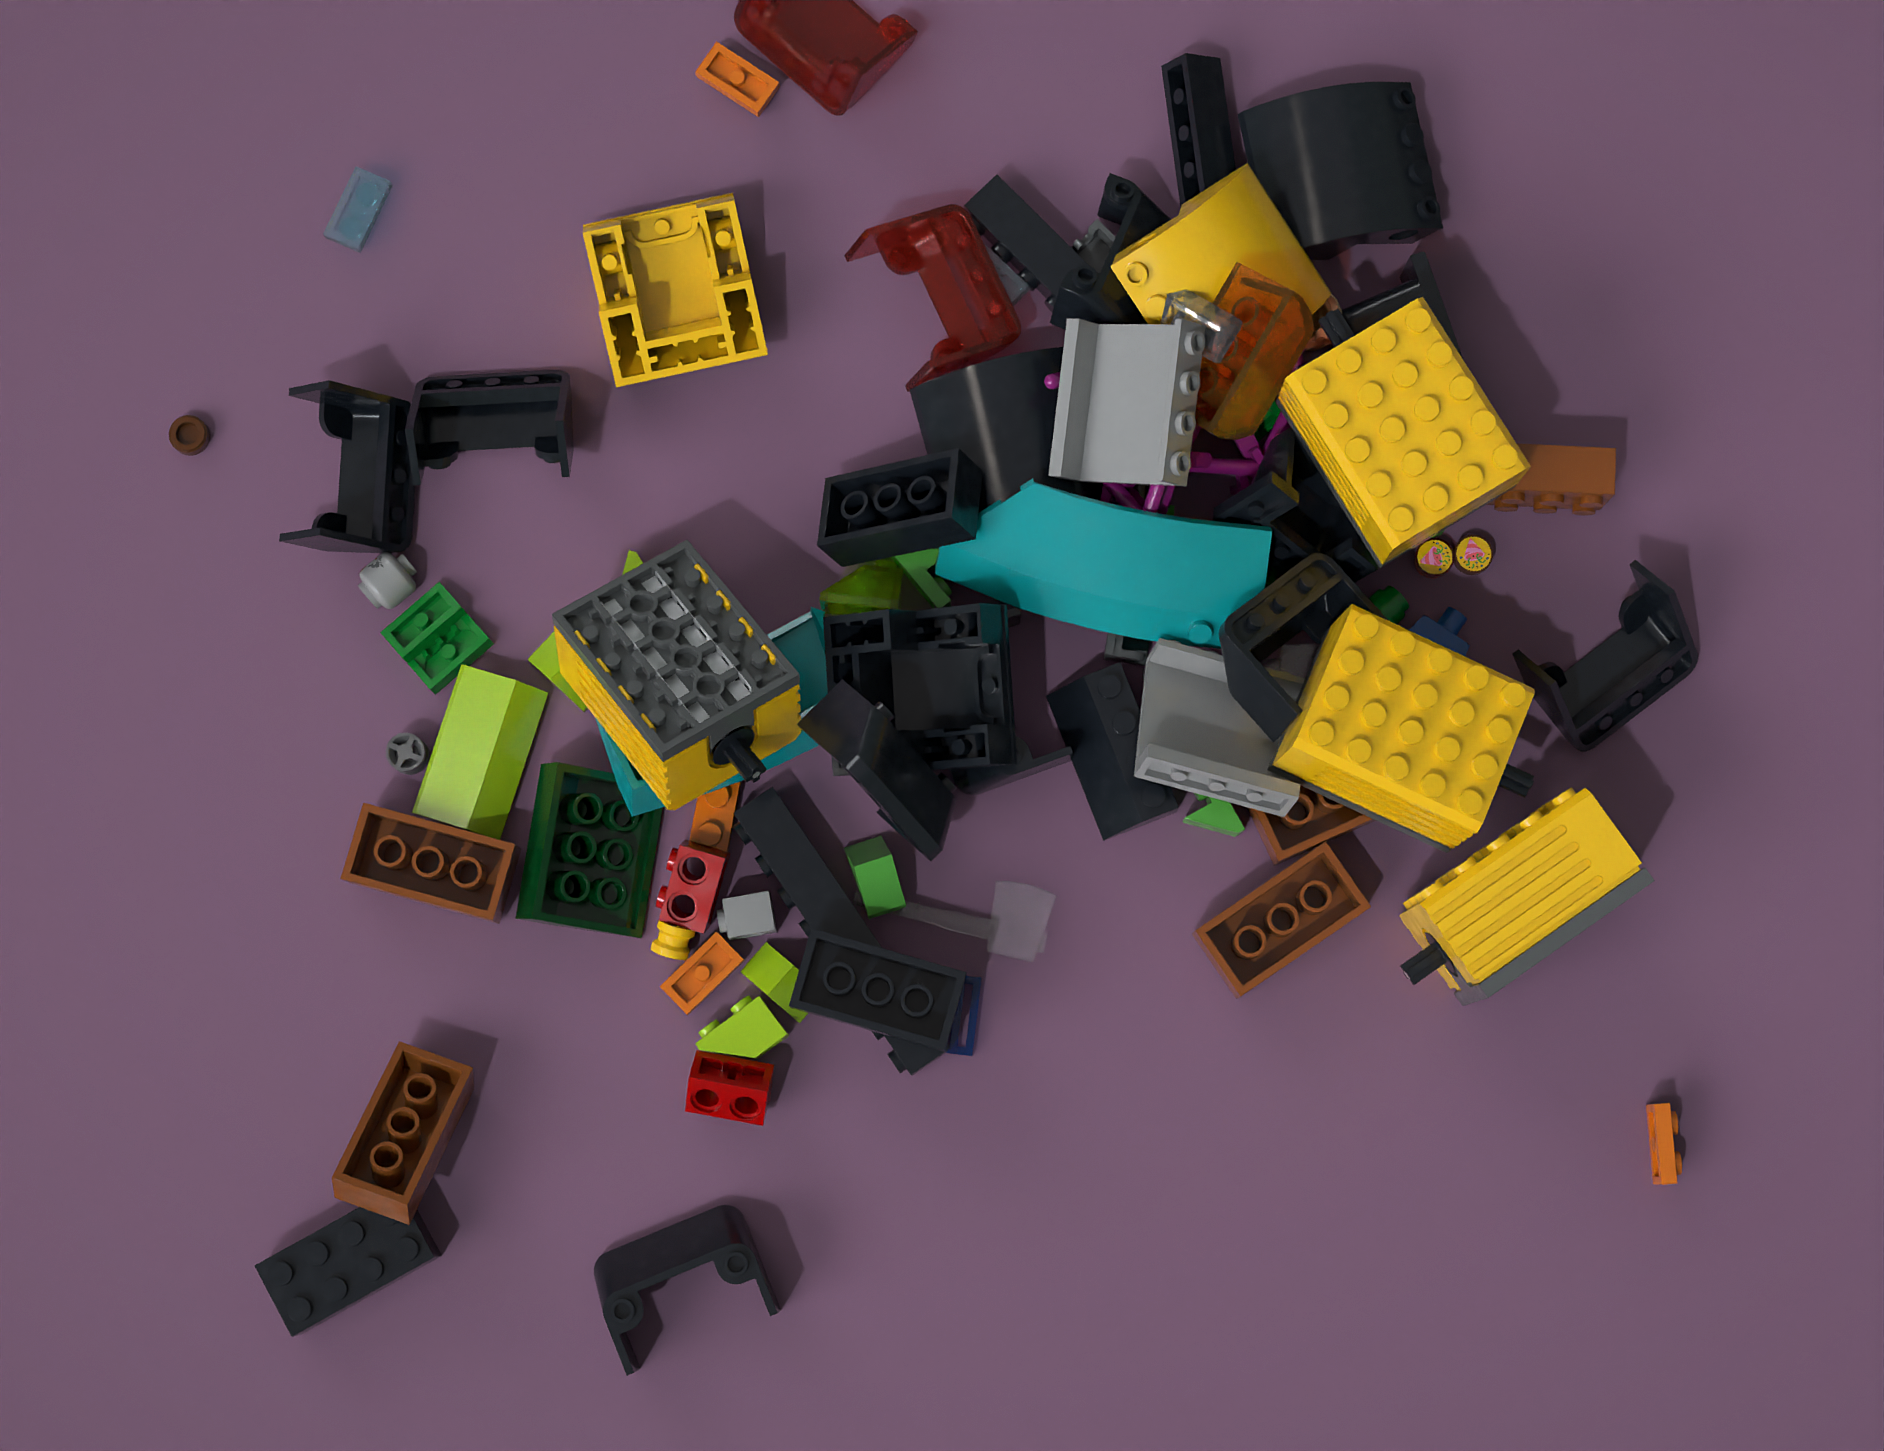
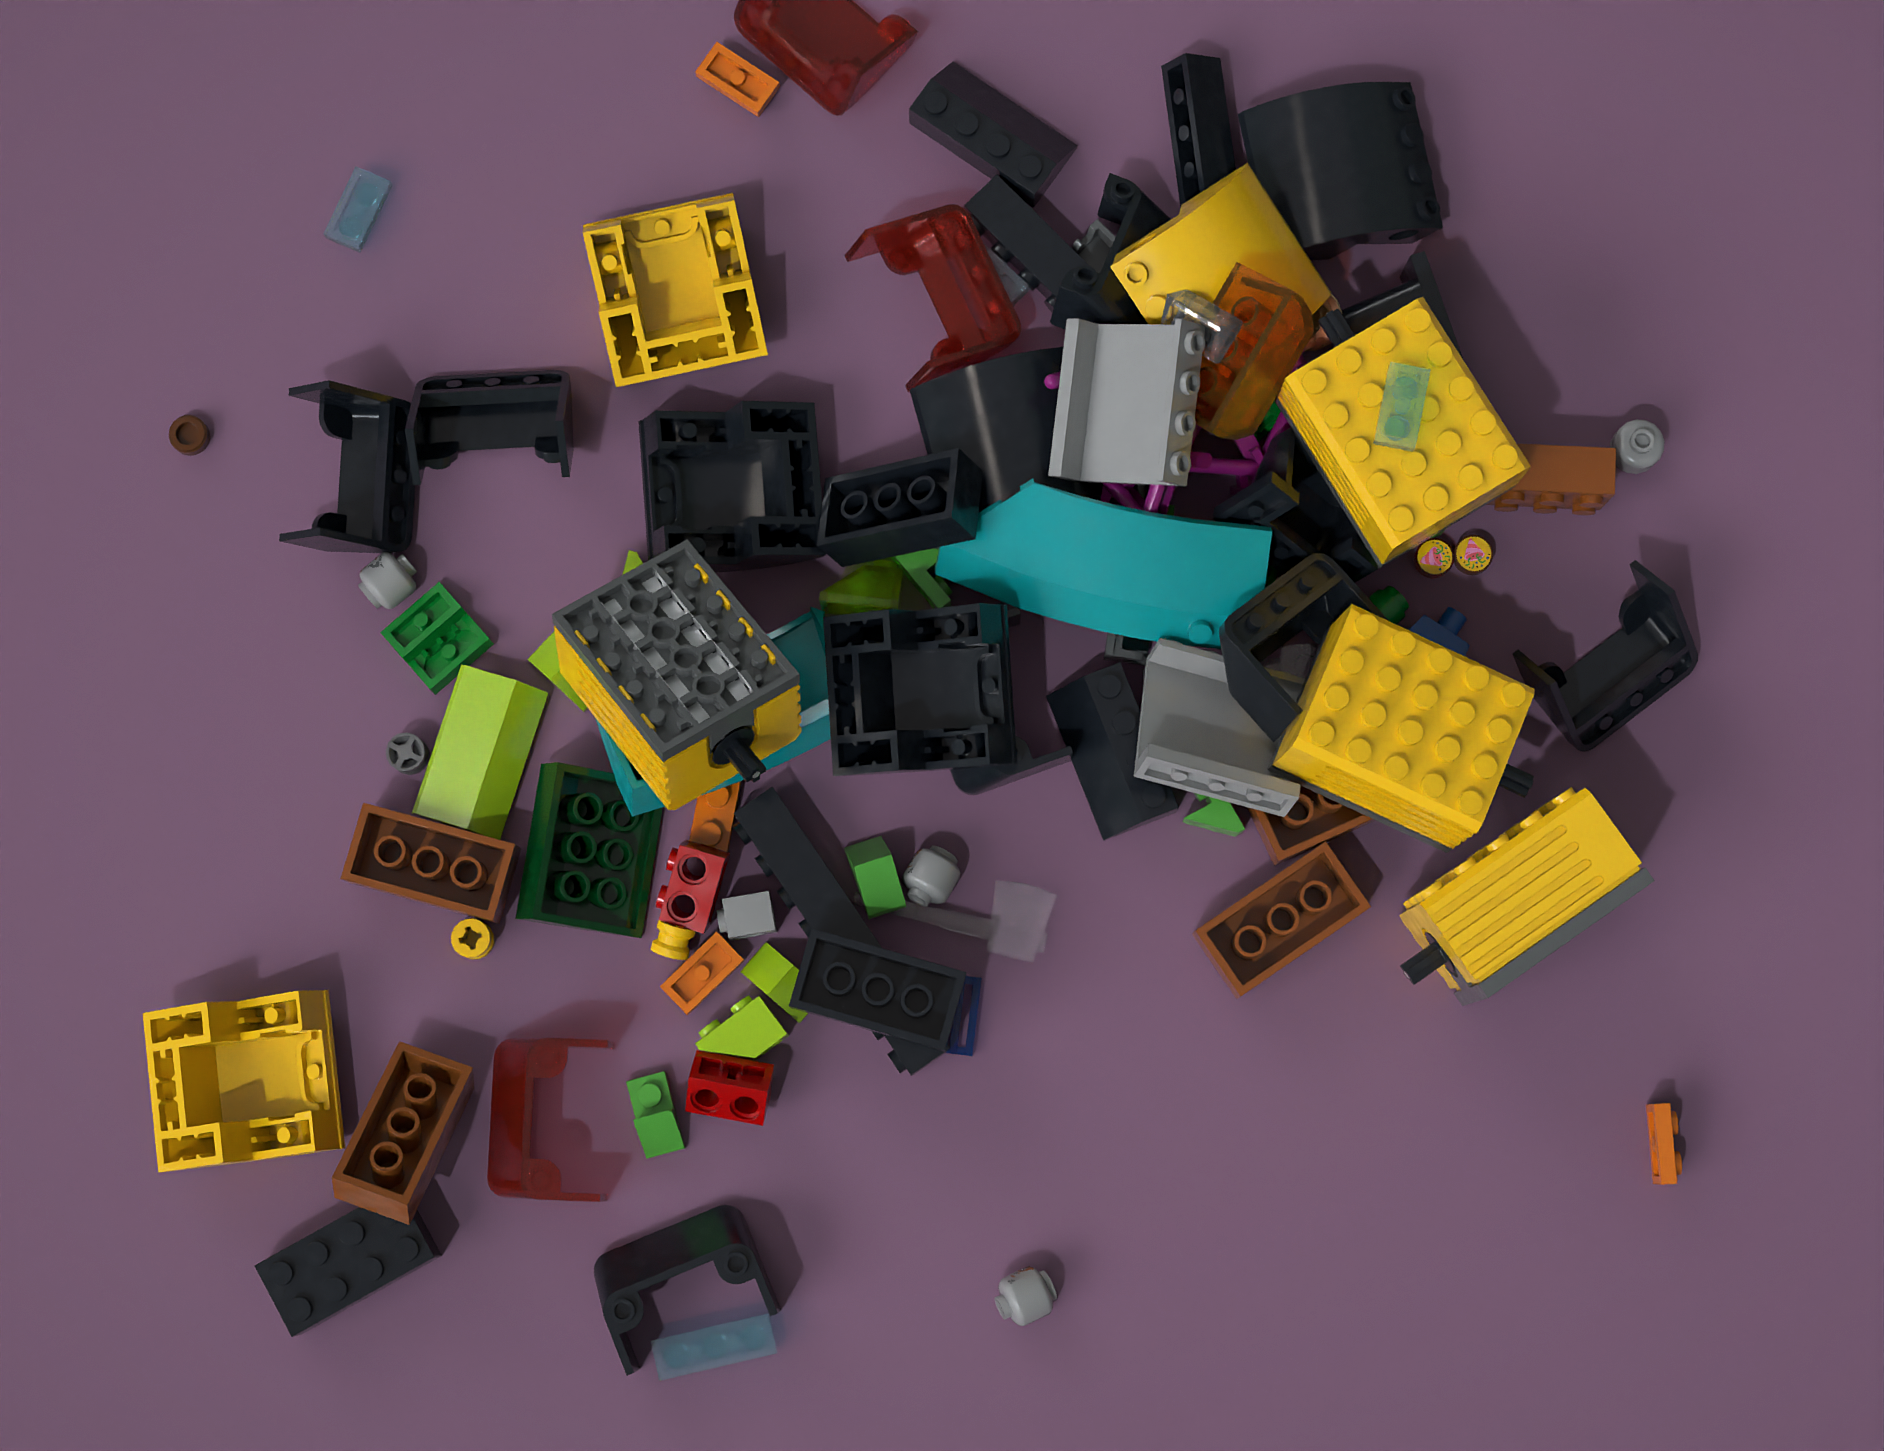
black windscreen [797,679,957,861] -> none
none -> yellow slope [143,990,345,1173]
none -> yellow wheel [451,918,495,960]
none -> clear red windscreen [487,1038,615,1202]
none -> bright green slope [626,1071,685,1159]
none -> black slope [638,401,826,573]
none -> clear light blue plate [651,1313,778,1381]
none -> light grey head [902,845,961,907]
none -> black slope [909,61,1077,208]
none -> light grey head [994,1266,1057,1326]
none -> clear light blue plate [1373,362,1431,452]
none -> light grey head [1610,419,1665,474]

